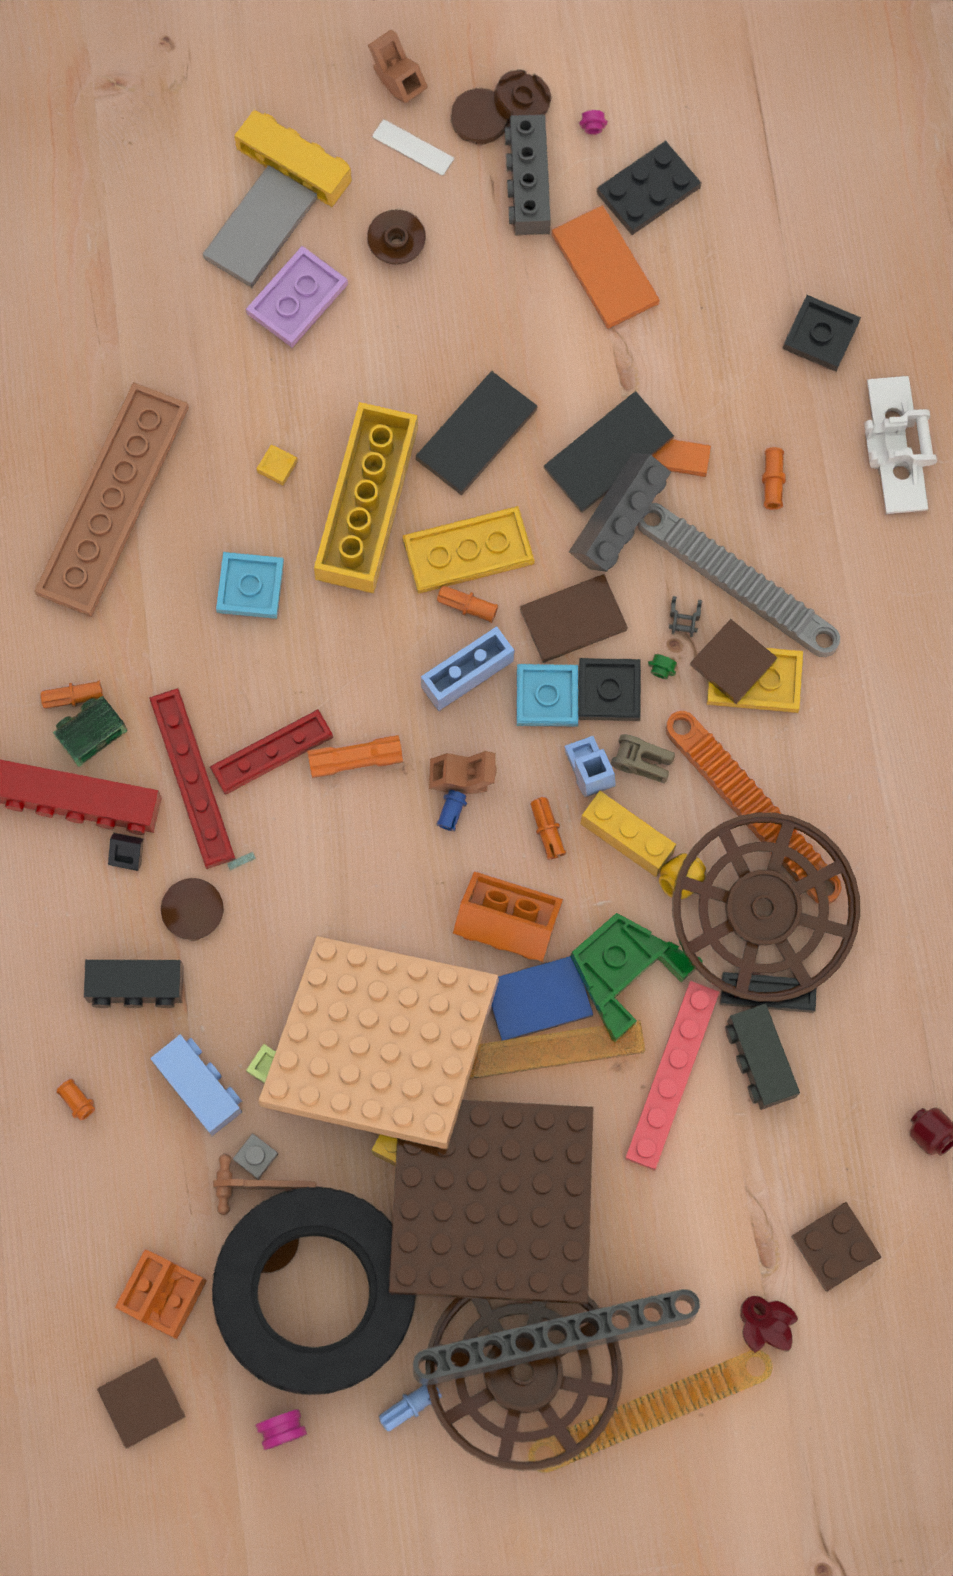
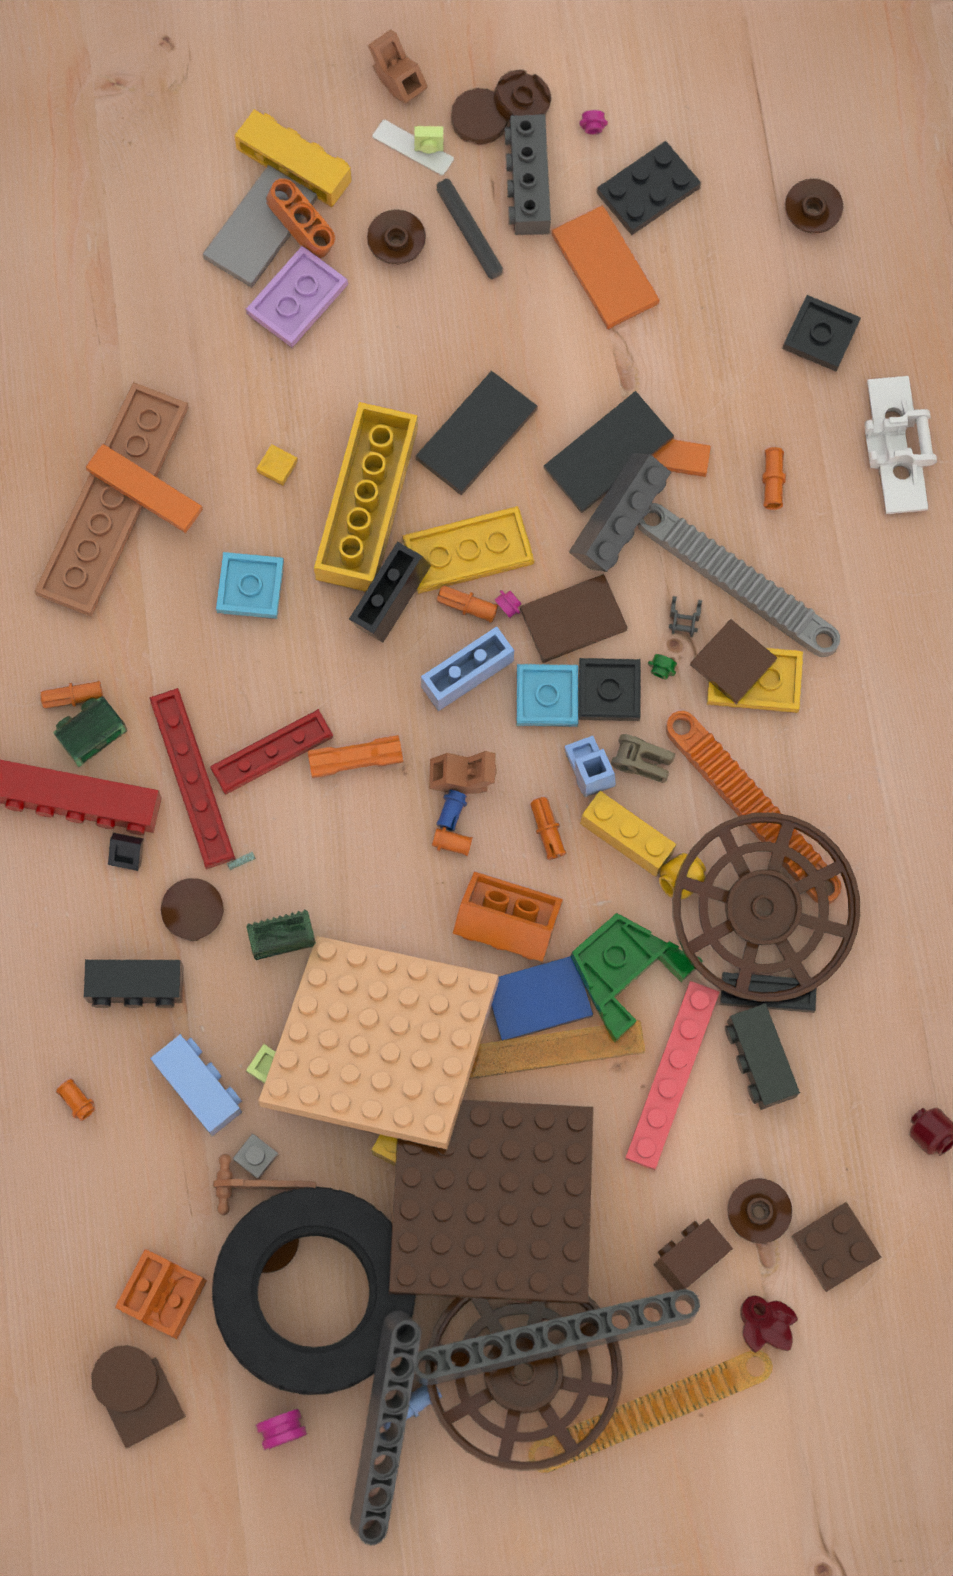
none -> orange tile [86,444,203,533]
none -> reddish brown tile [91,1345,157,1412]
none -> clear green brick [246,909,316,960]
none -> orange beam [266,178,335,258]
none -> black brick [349,541,431,643]
none -> dark grey beam [350,1310,421,1545]
none -> yellowish green plate [414,126,444,153]
none -> orange pin [432,827,473,856]
none -> dark grey axle [437,179,503,279]
none -> dark pink plate [495,590,521,618]
none -> reddish brown brick [653,1219,733,1291]
none -> reddish brown dish [728,1178,792,1244]
none -> reddish brown dish [785,179,843,233]

